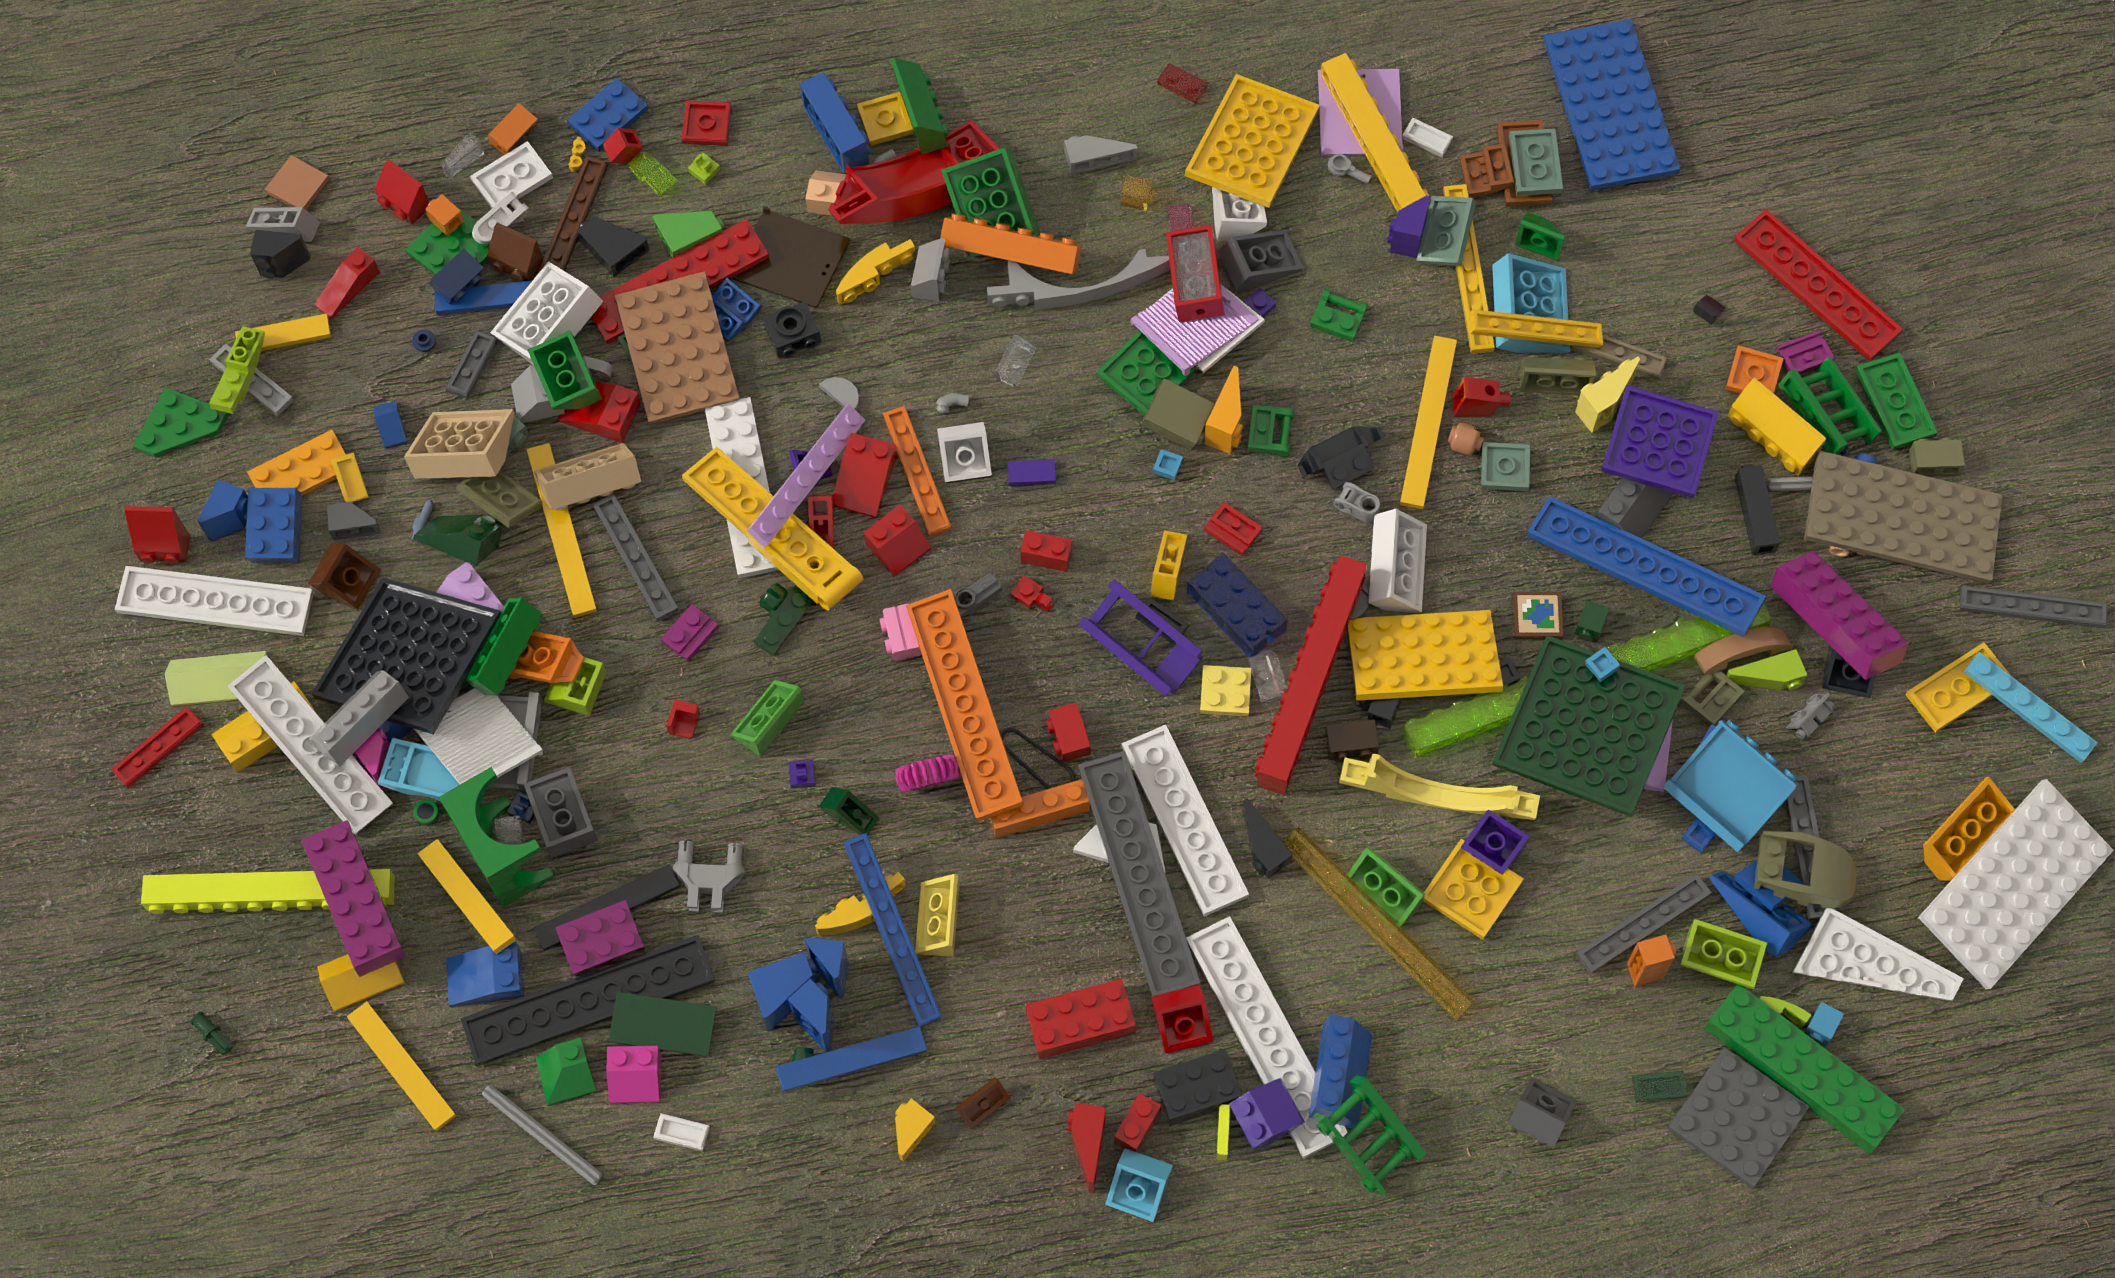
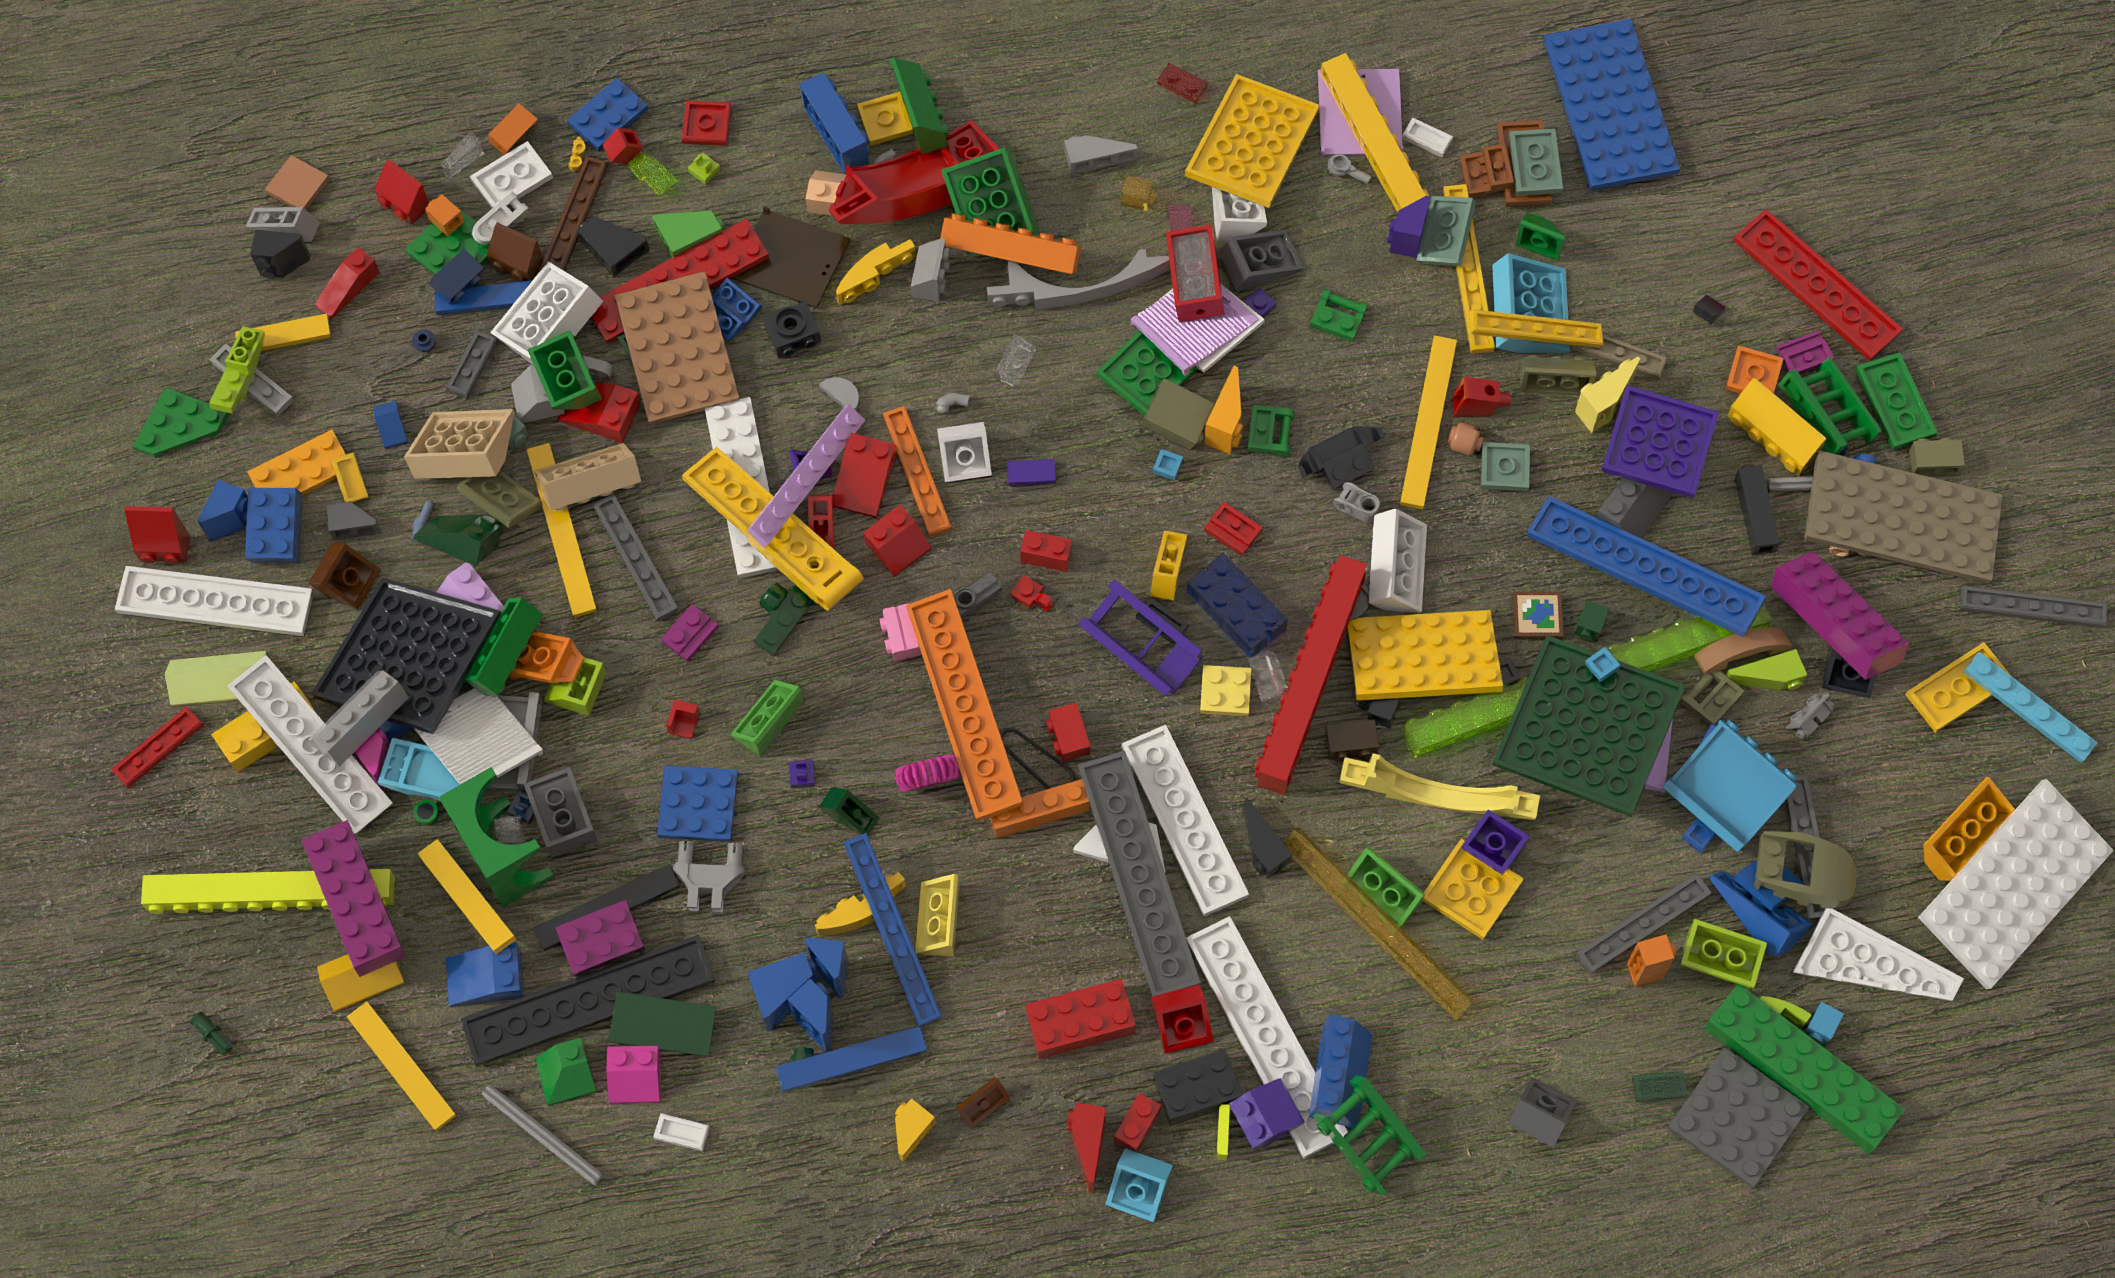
none -> blue plate [657,766,738,842]

